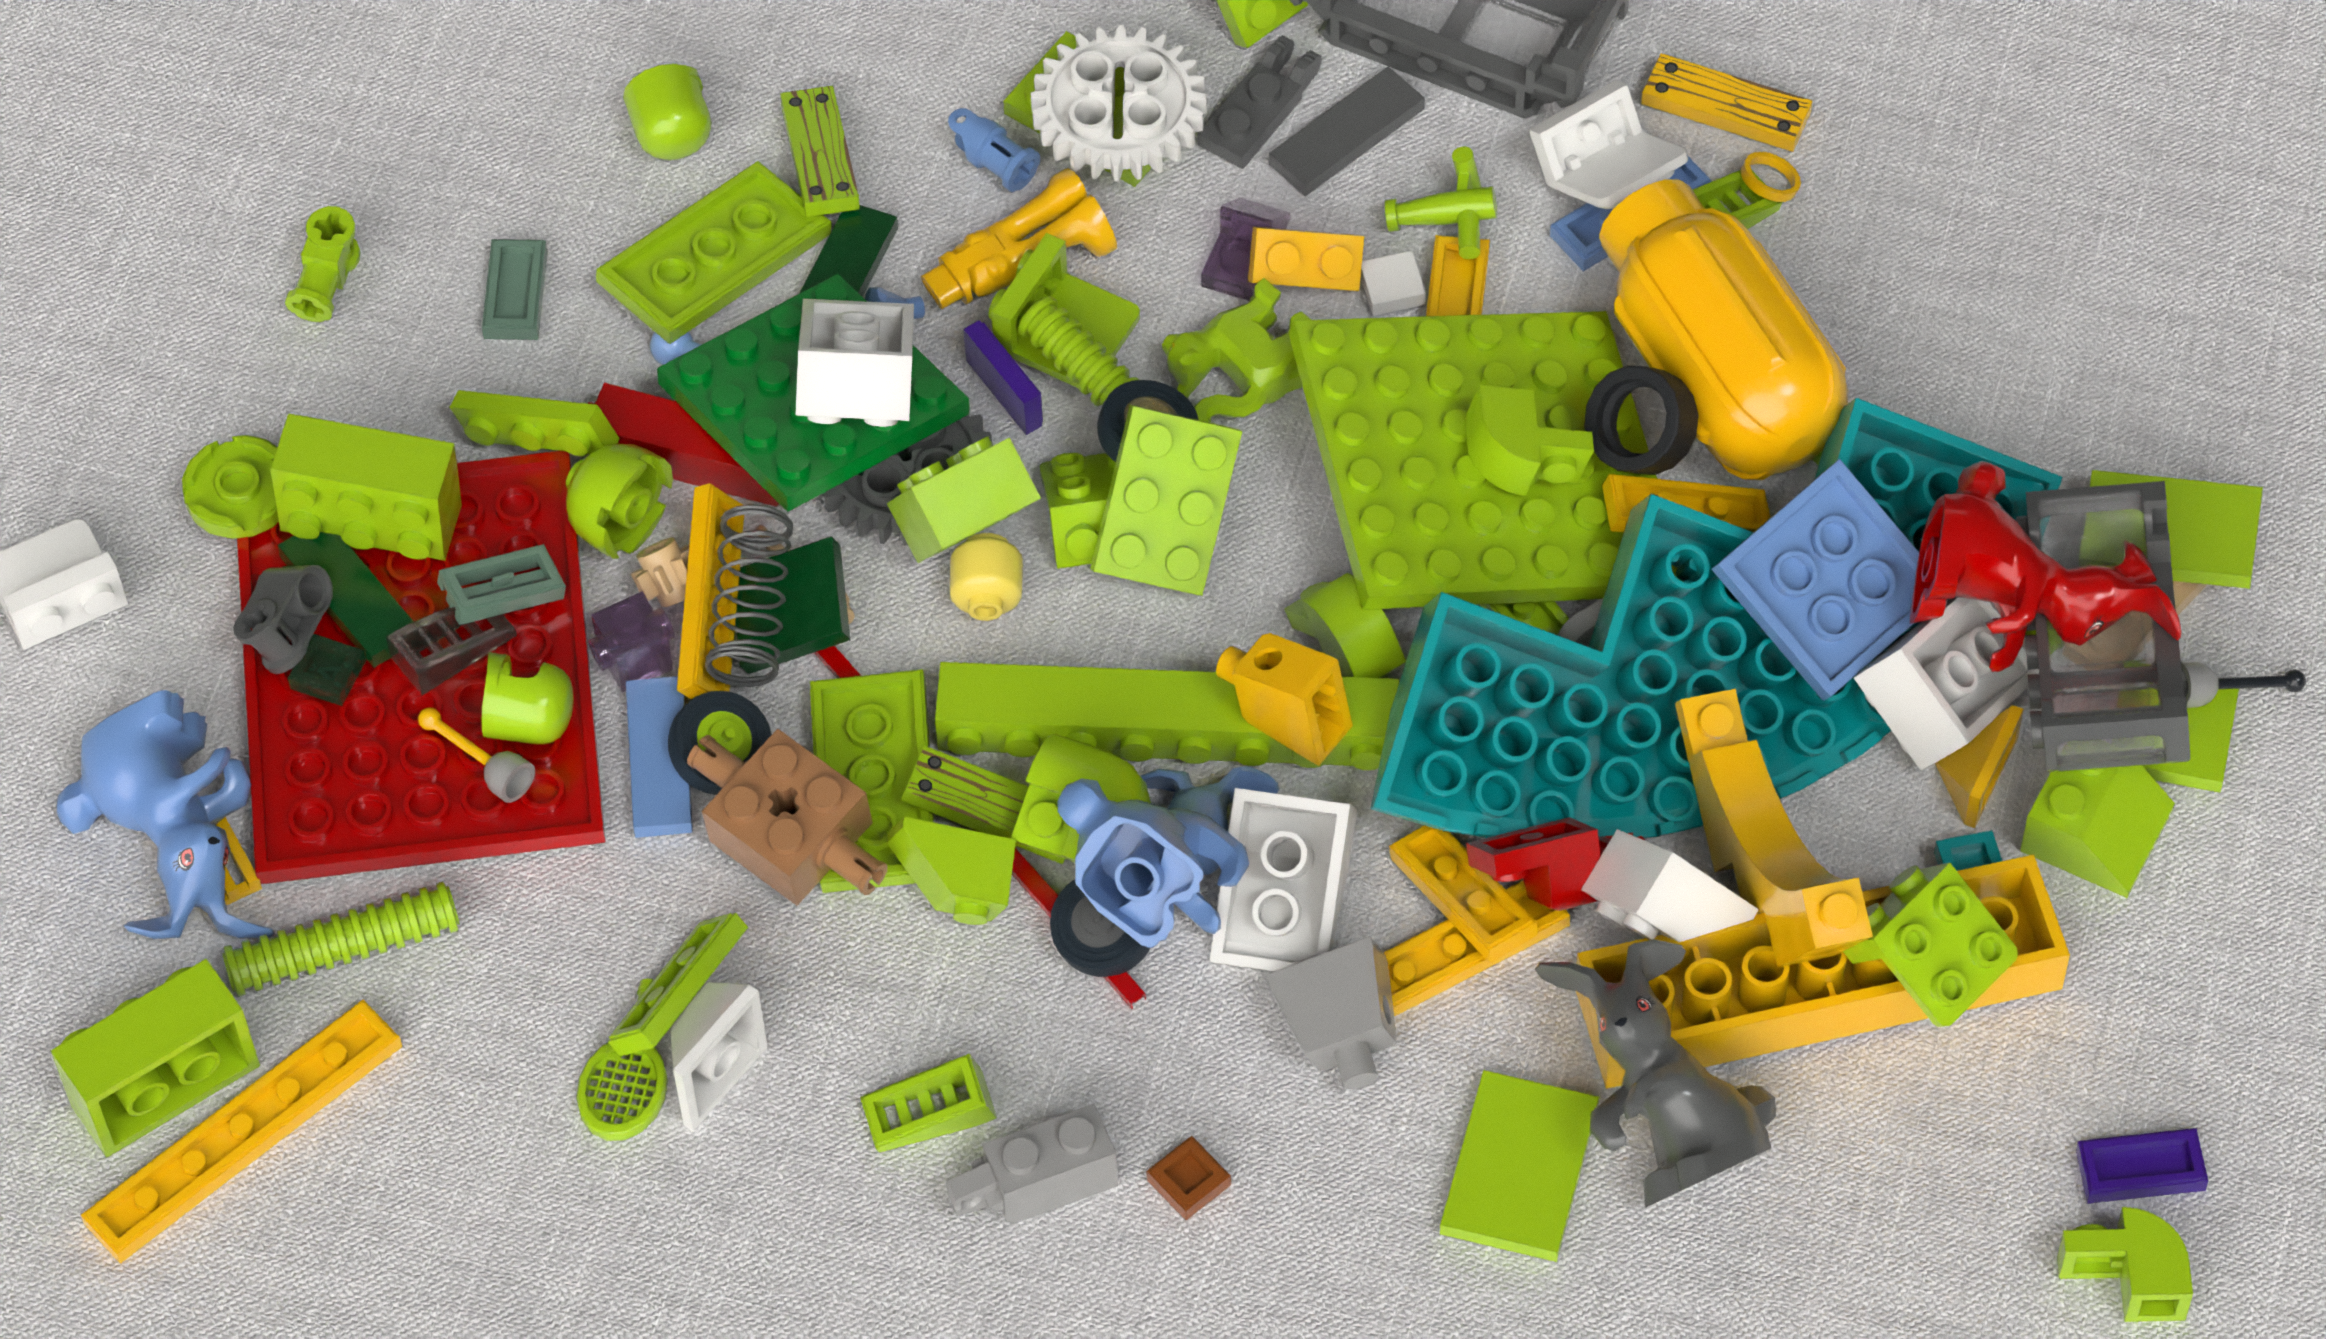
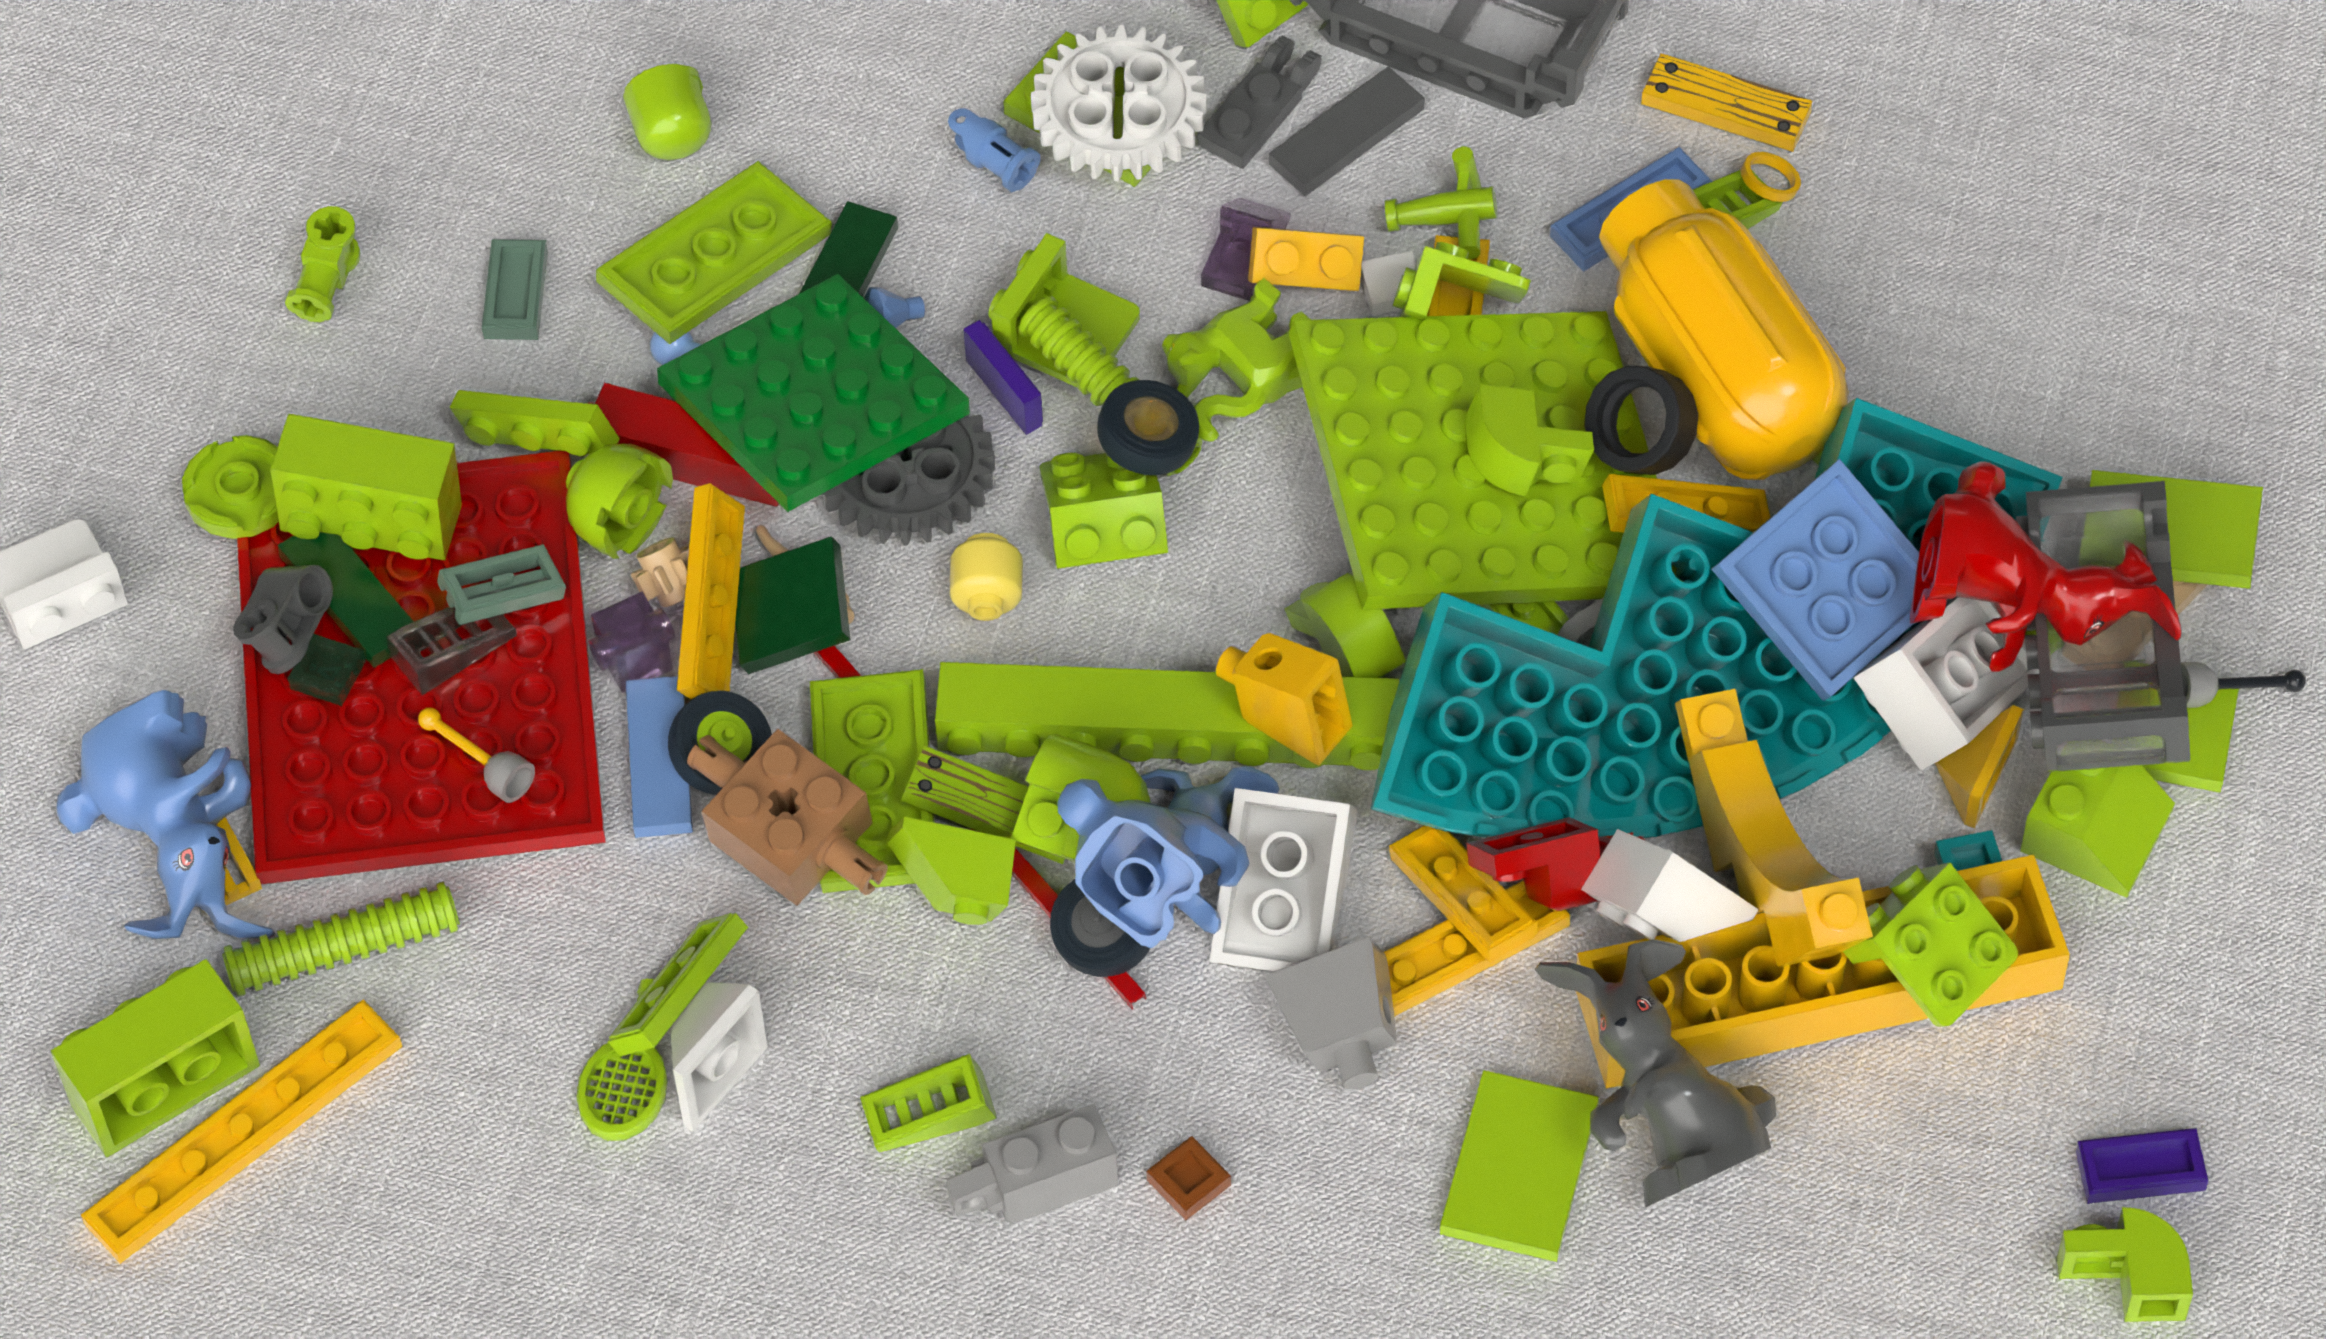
lime helmet [482,652,574,745] -> none
dark grey piece [705,504,793,687] -> none
lime tile [780,85,860,217] -> none
white slope [796,299,914,427] -> none
lime brick [887,436,1041,563] -> none
yellow piece [921,168,1117,309] -> none
lime plate [1090,404,1242,596] -> none
white bracket [1528,80,1688,209] -> none
none -> lime bracket [1392,242,1531,321]

